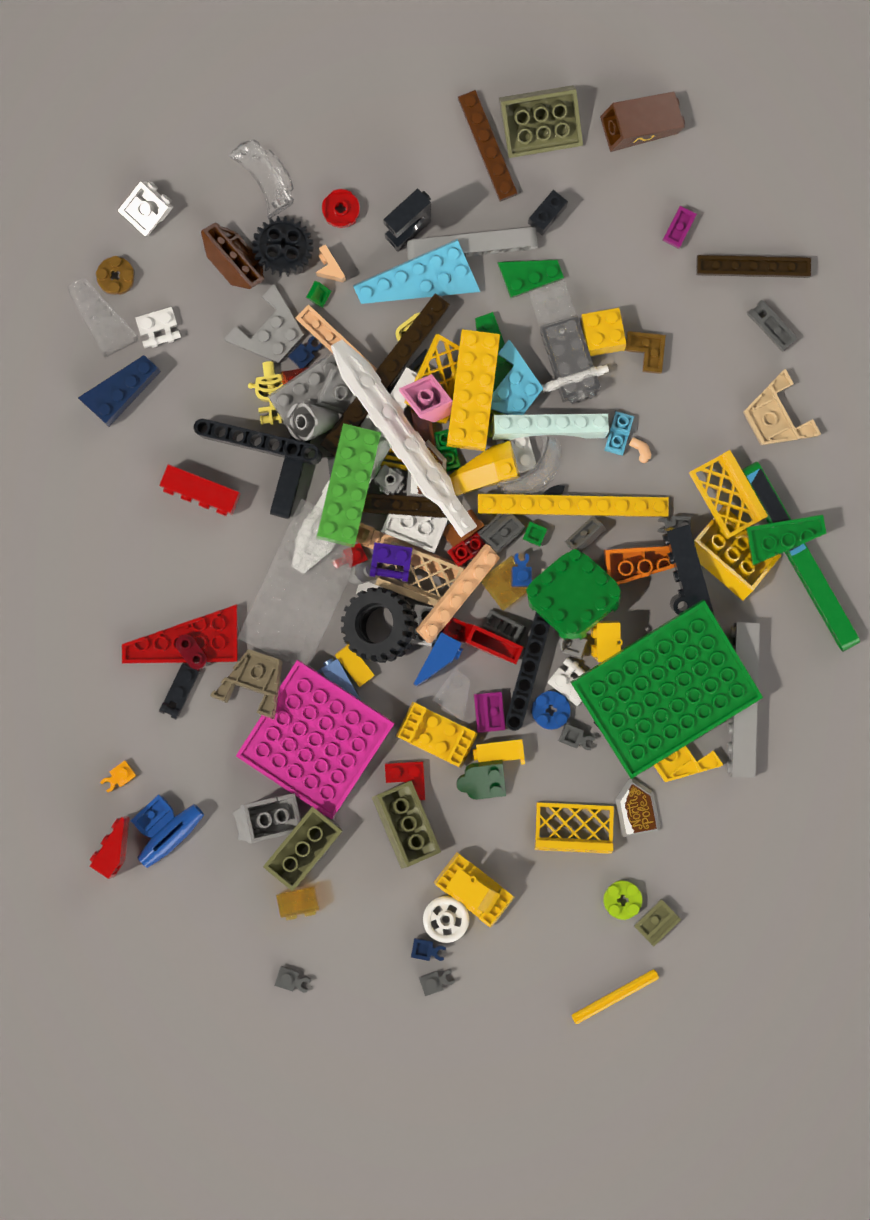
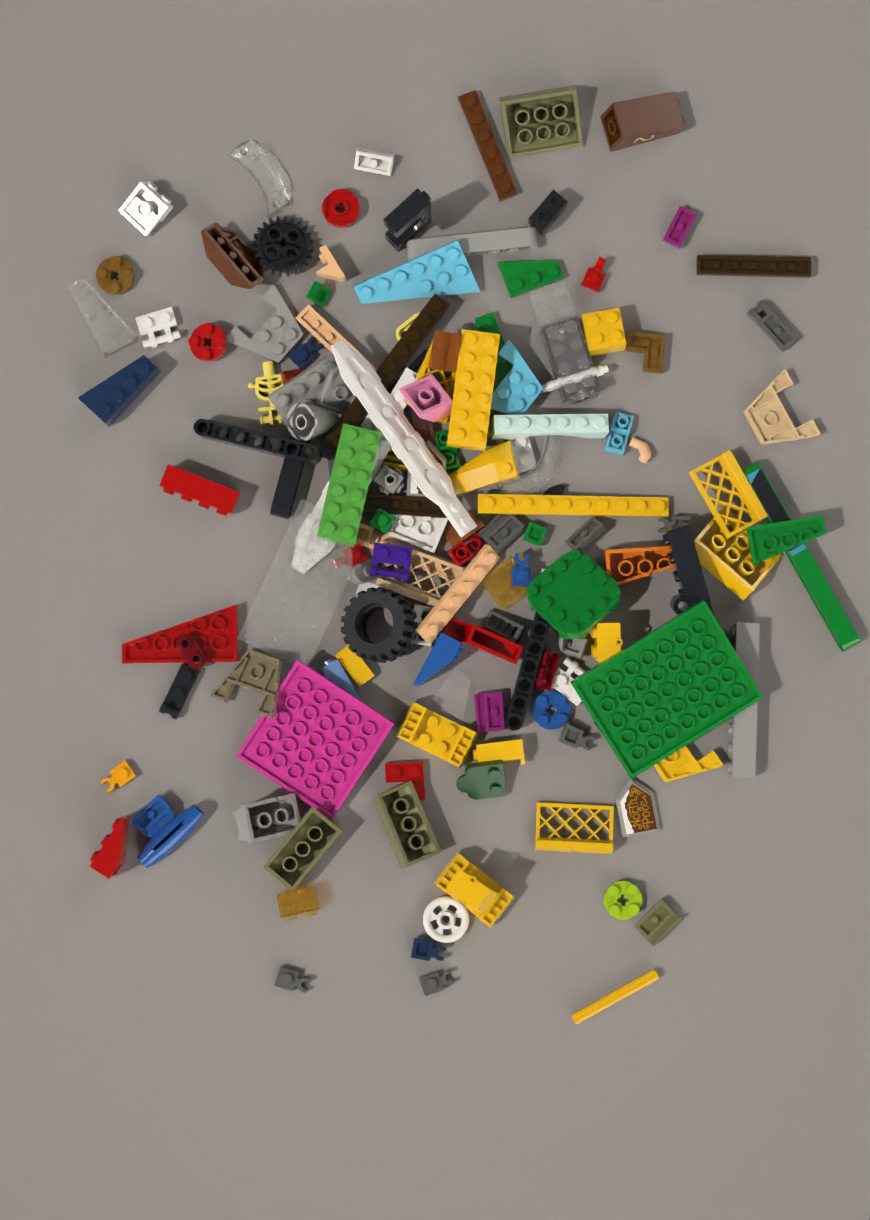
none -> red plate [188,323,228,362]
none -> white slope [354,147,395,176]
none -> green plate [369,508,396,534]
none -> dark orange panel [428,330,462,372]
none -> dark red hinge [533,649,561,690]
none -> red plate [581,256,606,293]

